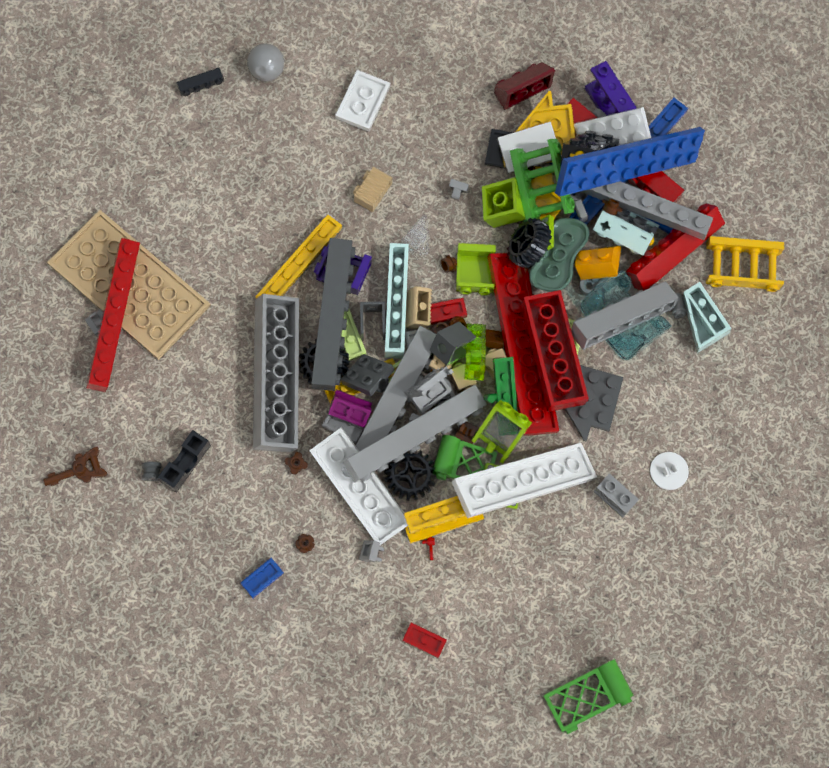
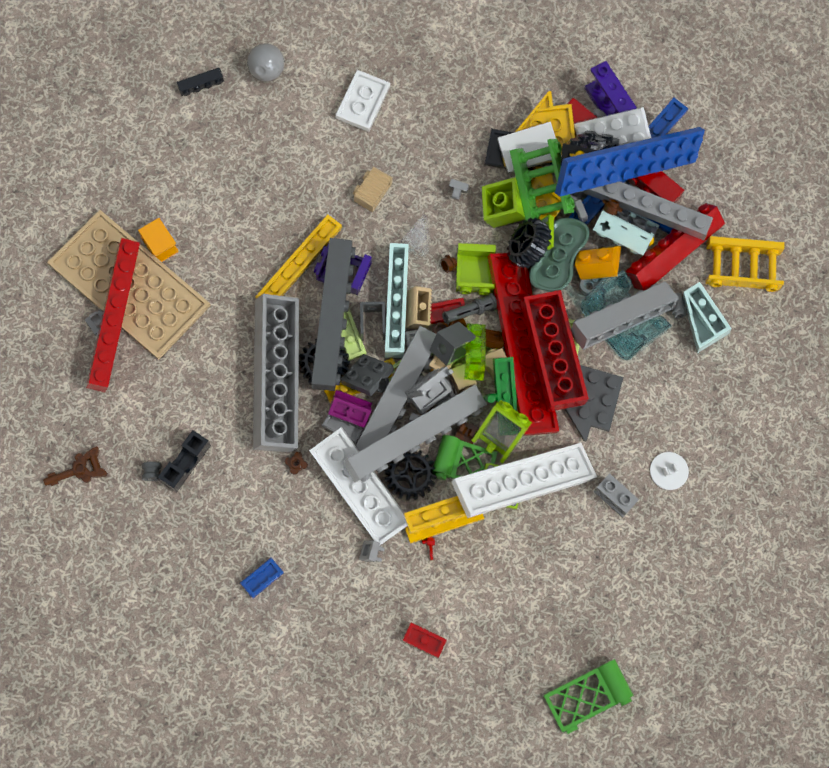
reddish brown plate [295,534,315,553] -> none
dark red slope [494,62,555,110] -> none
none -> light orange piece [138,218,178,262]
none -> dark grey pin [442,294,497,324]

